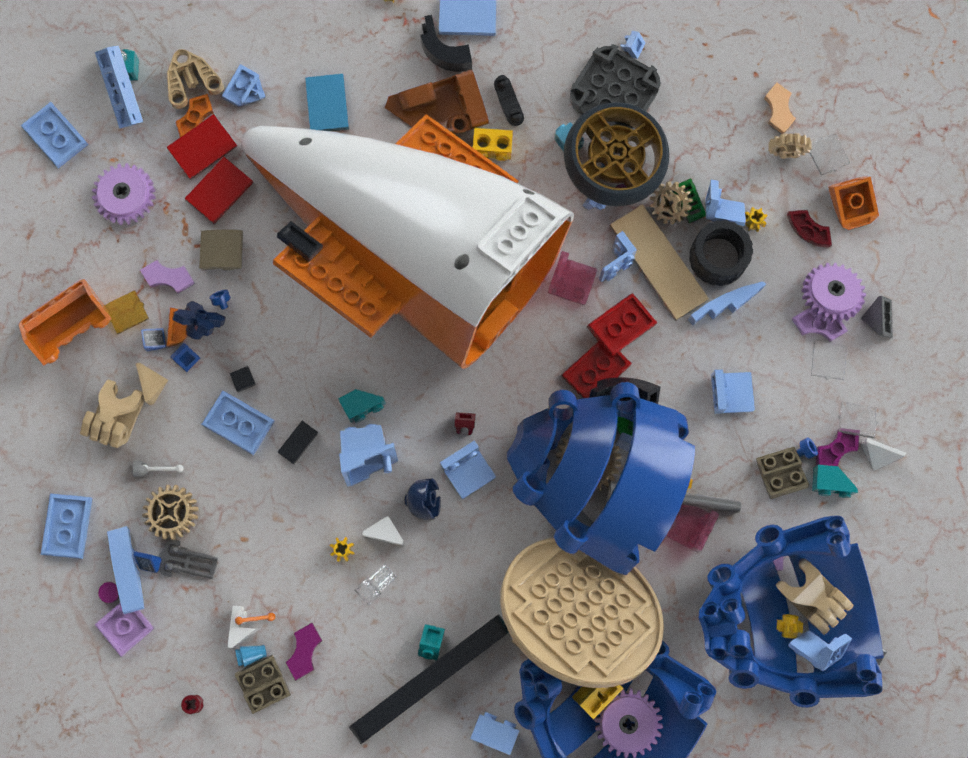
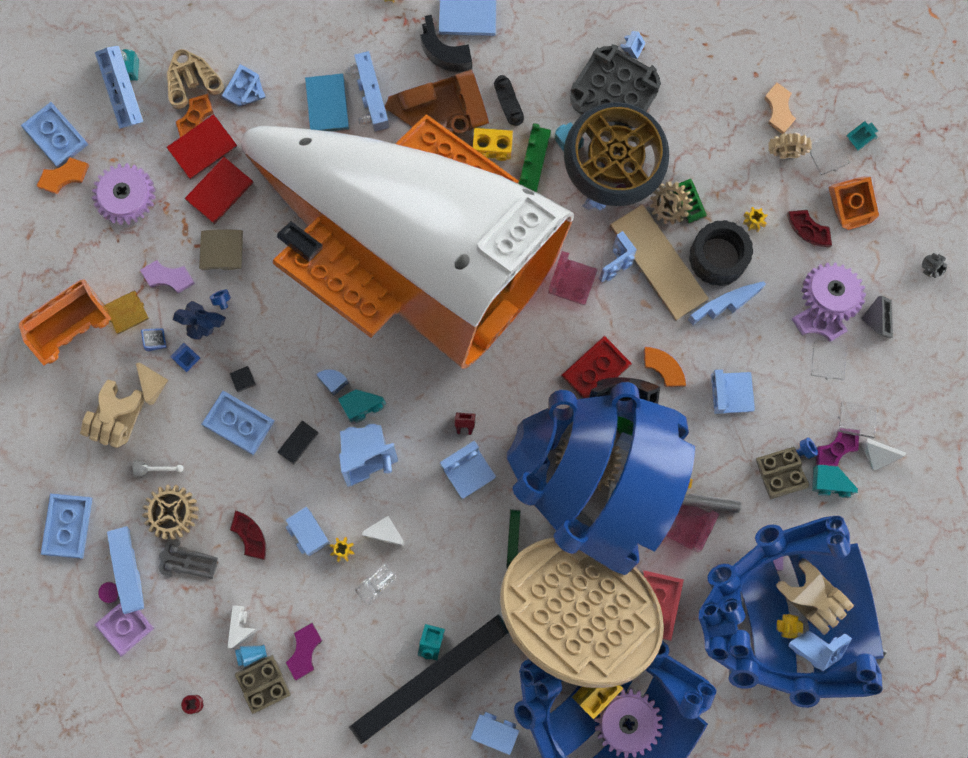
slope [133,551,162,573] -> none
orange tile [167,307,187,347] -> none
orange hinge [235,613,275,625] -> none
dark blue cylinder [404,478,441,520] -> none
red tile [587,293,657,357] -> none
light blue bracket [705,179,746,226] -> none
none -> orange tile [37,157,89,194]
none -> dark red tile [230,510,267,560]
none -> light blue brick [285,507,330,556]
none -> light blue brick [316,369,349,396]
none -> light blue piece [344,51,389,131]
none -> dark green beam [506,509,521,569]
none -> green hinge [519,123,551,192]
none -> coral wing [643,570,684,641]
none -> orange tile [644,347,686,387]
none -> teal bracket [846,121,878,151]
none -> dark grey gear [922,253,947,278]

